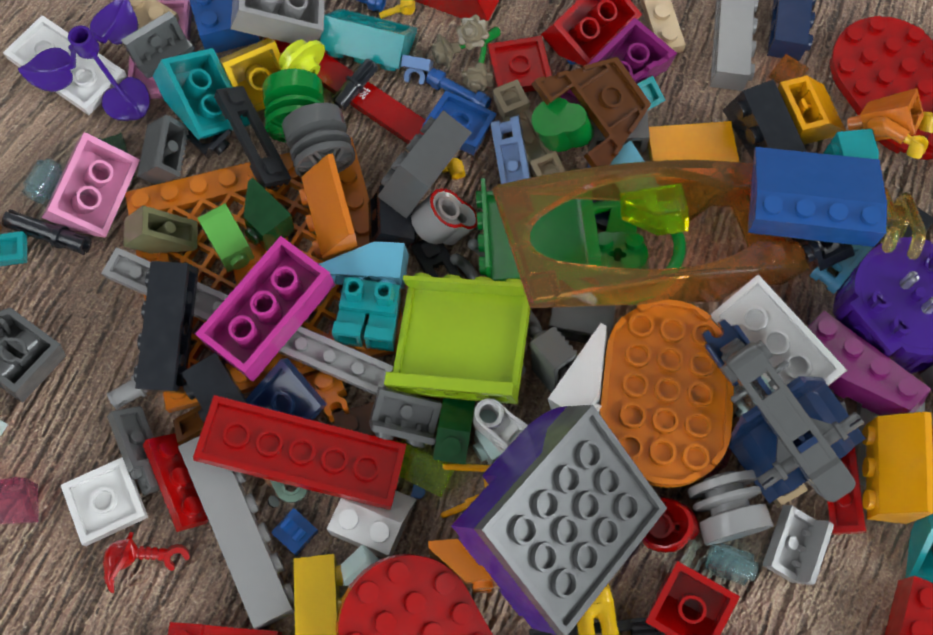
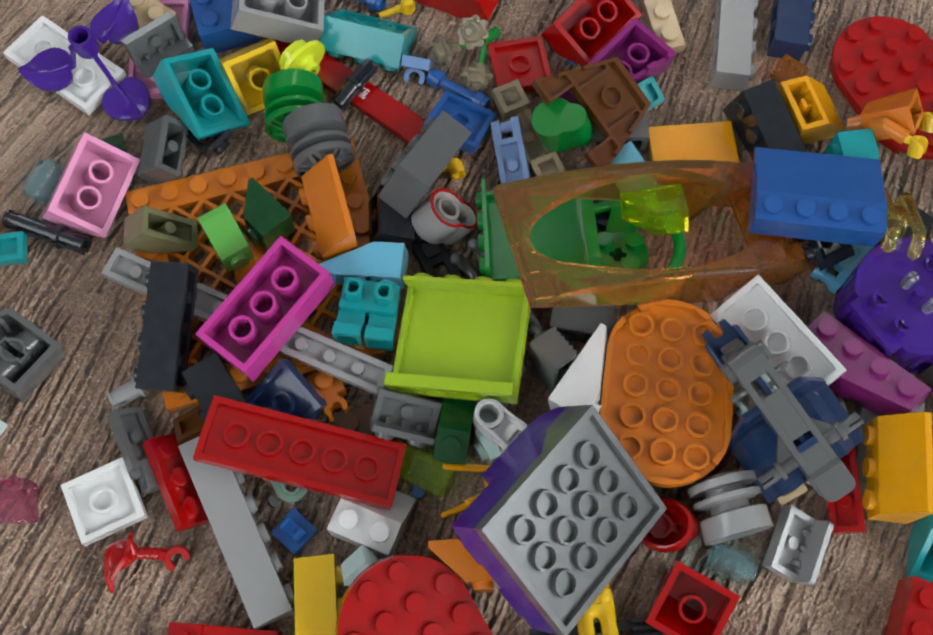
black container [214,86,291,189] -> none

